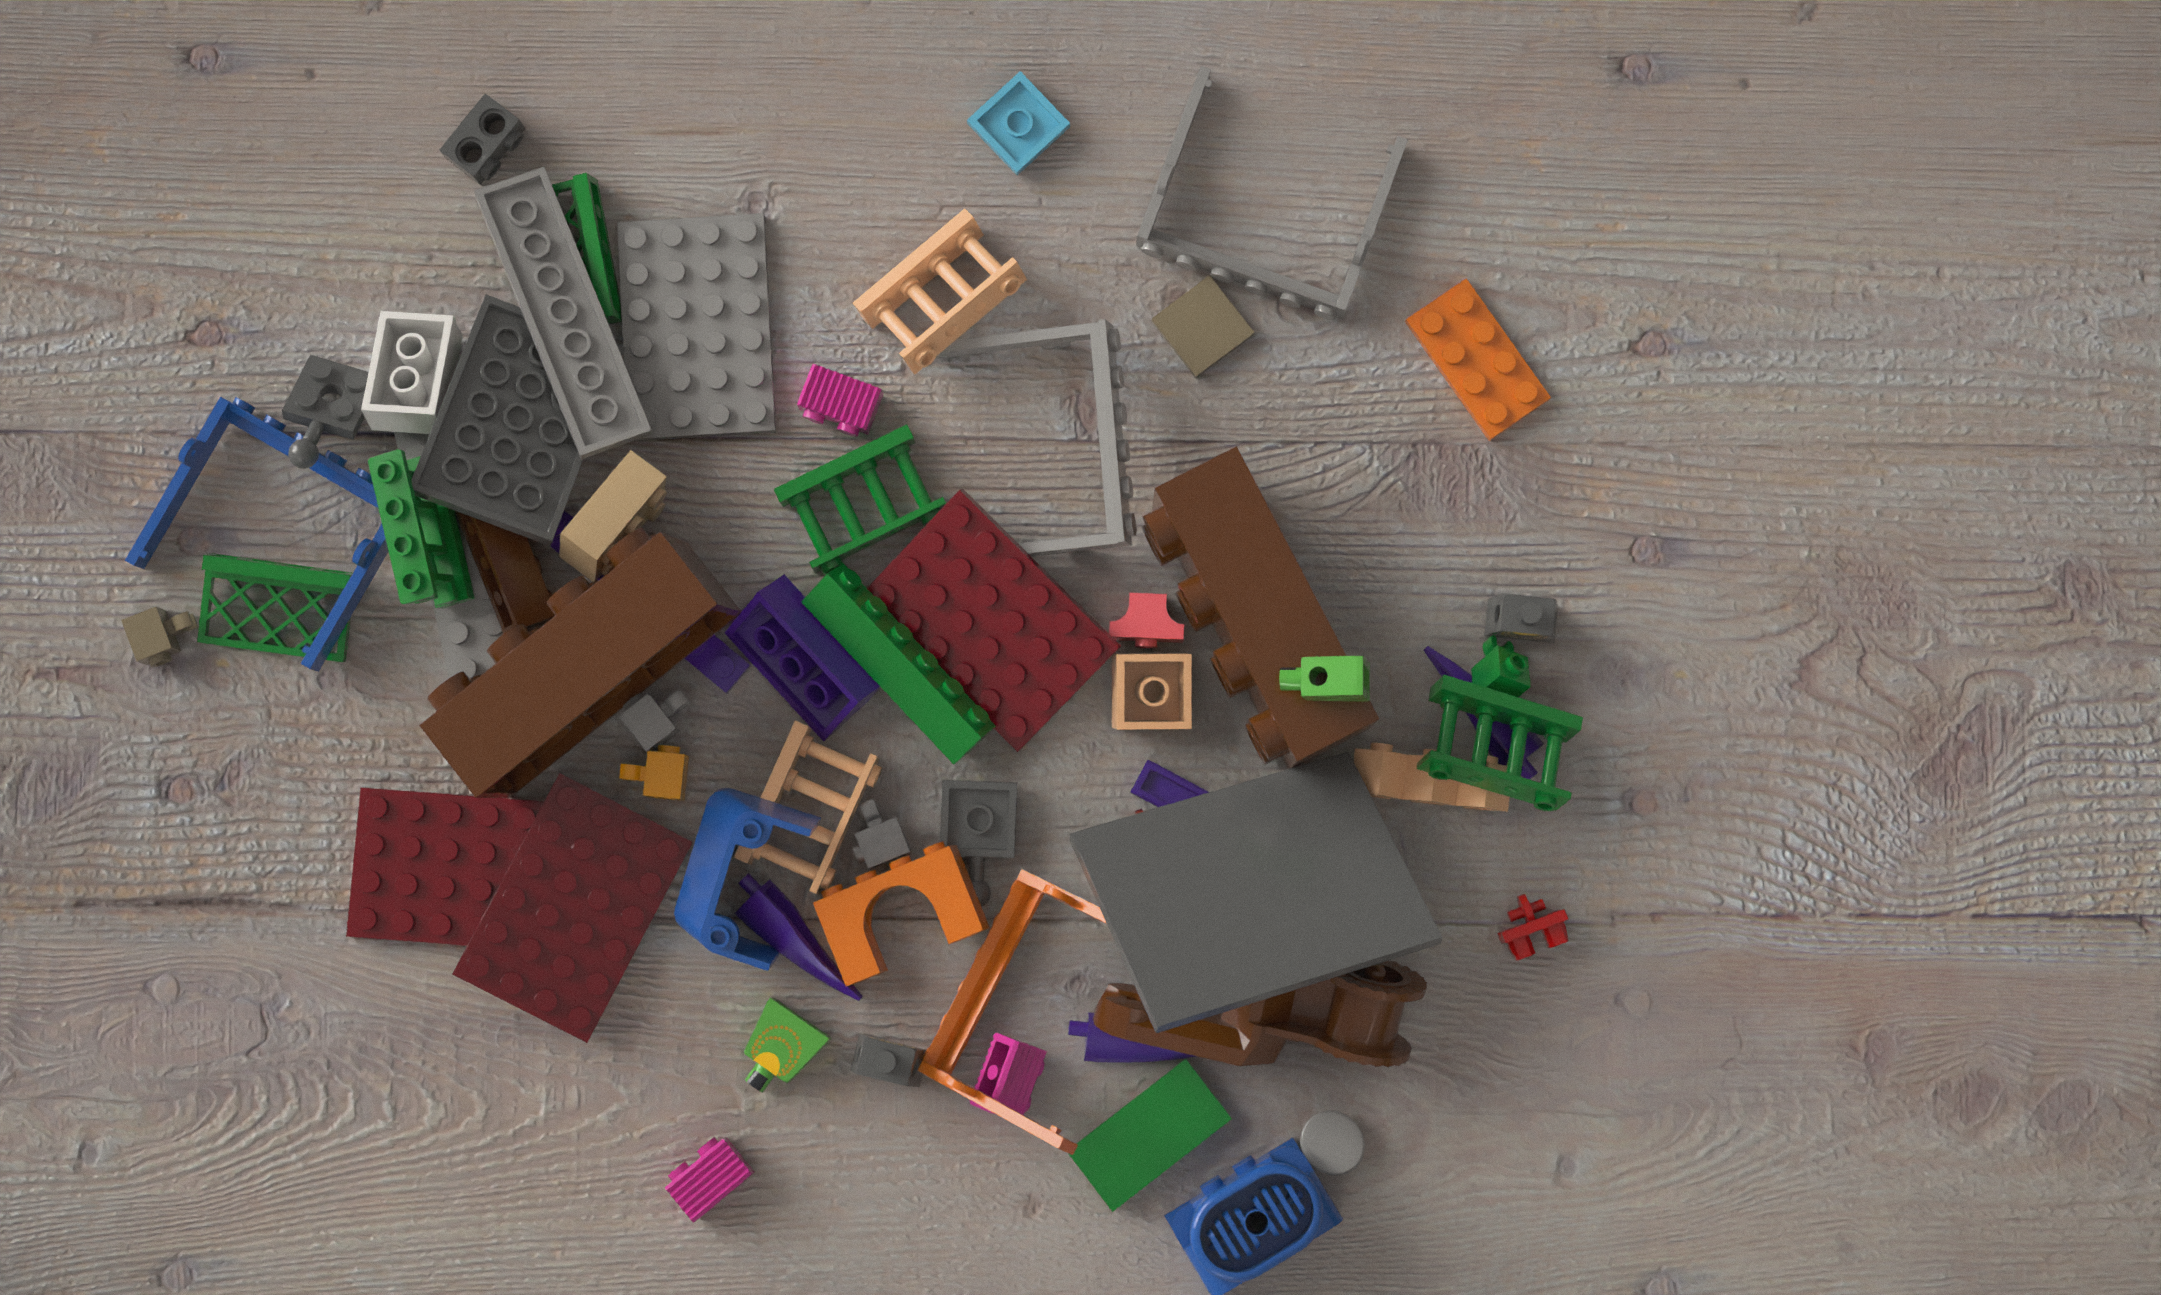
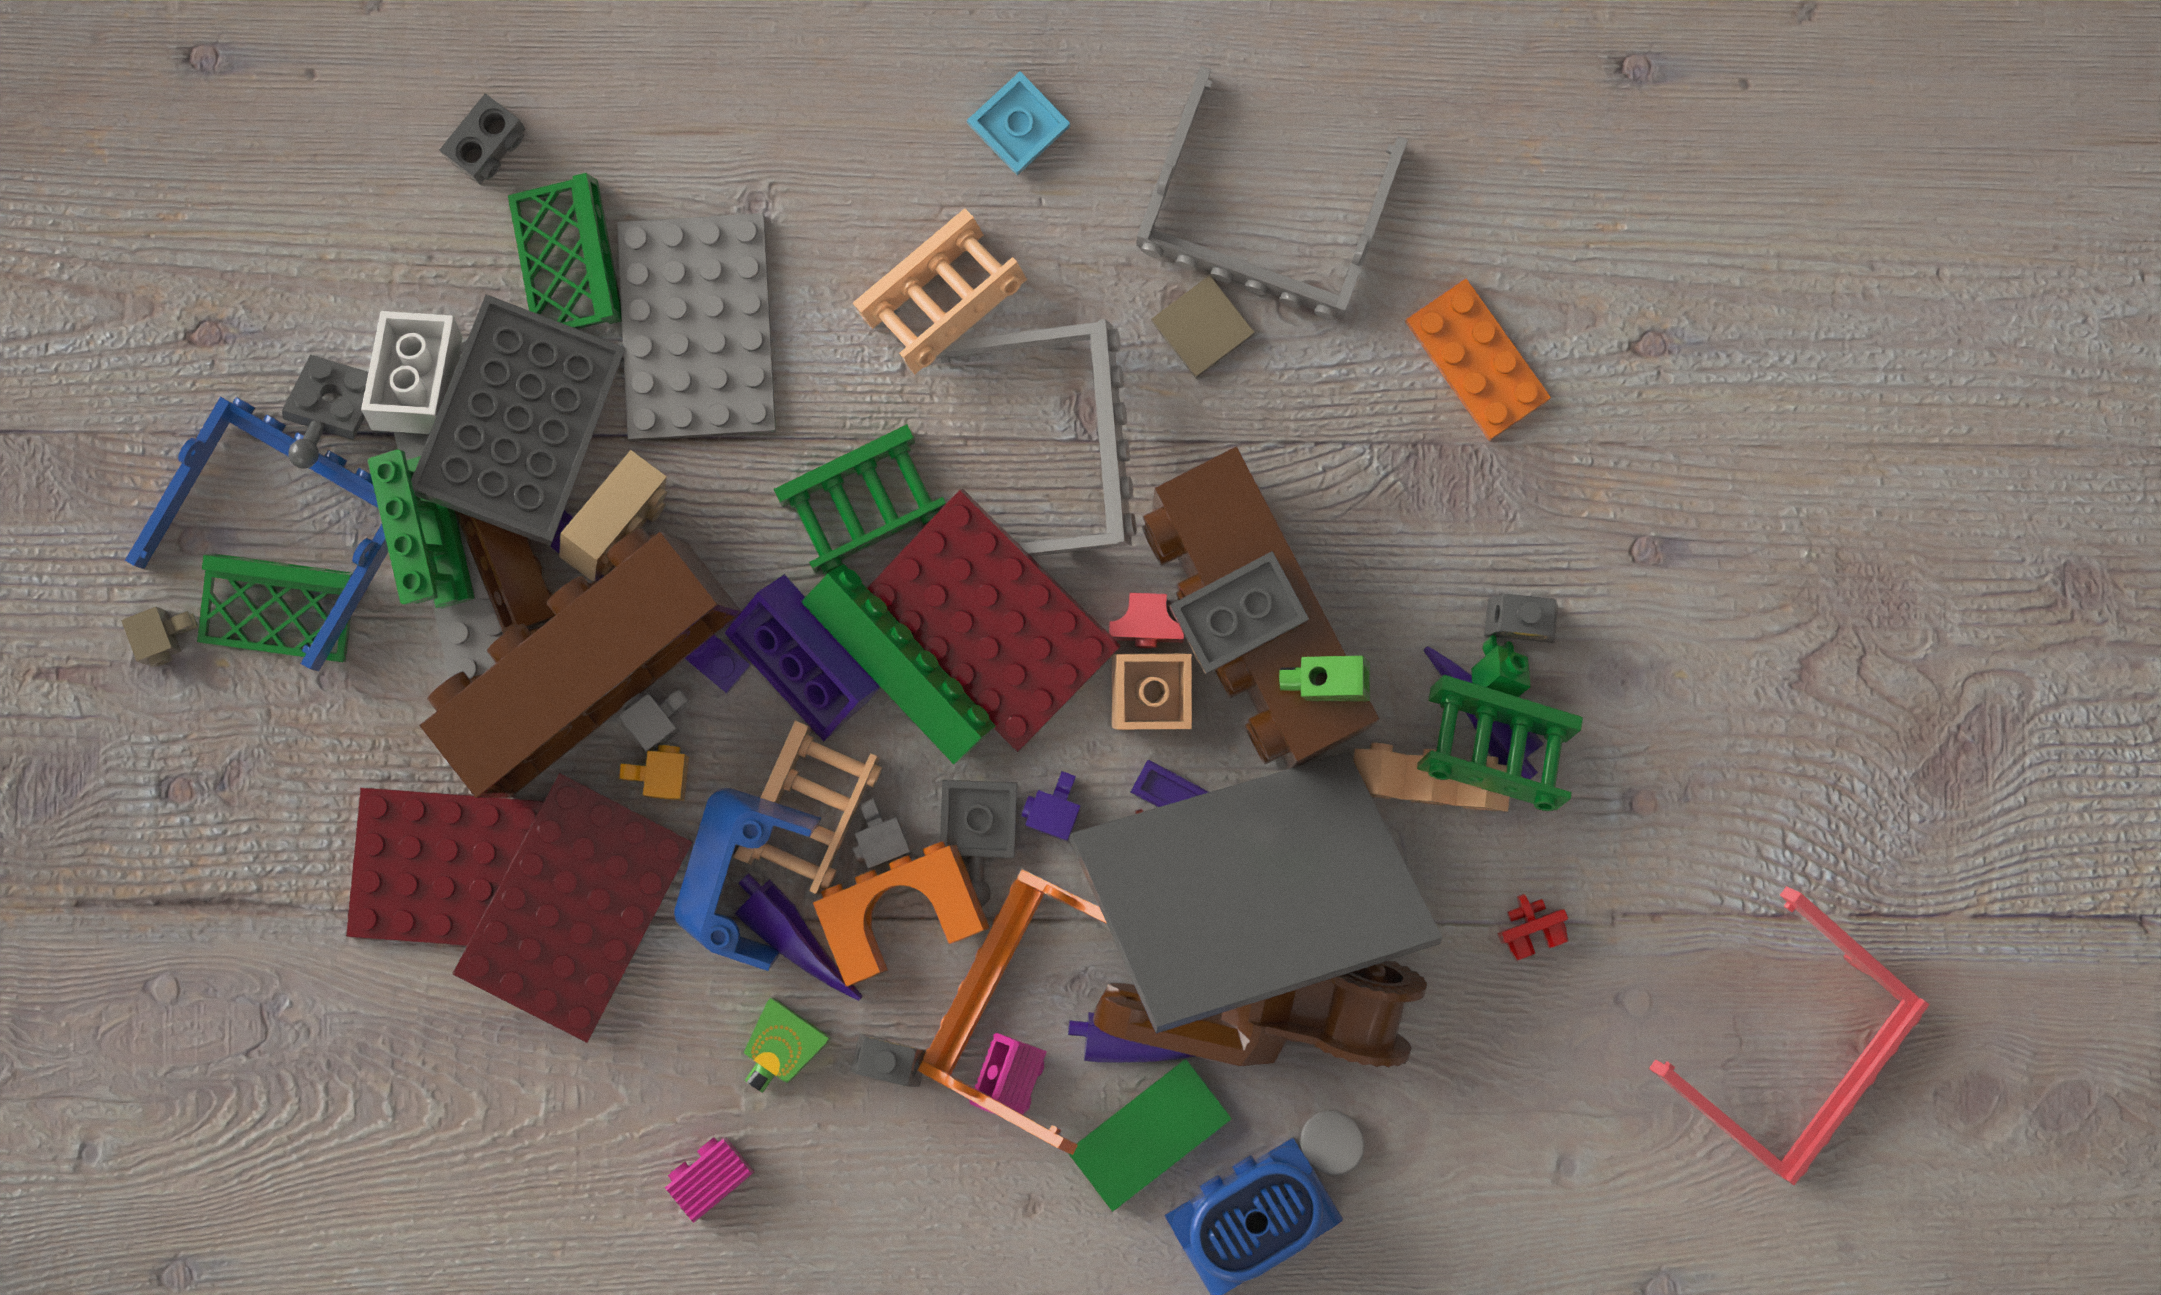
light grey plate [474,167,652,460] -> none
dark pink brick [797,364,883,437] -> none
none -> dark purple brick [1021,771,1081,842]
none -> dark grey plate [1169,551,1309,675]
none -> coral piece [1649,886,1929,1185]

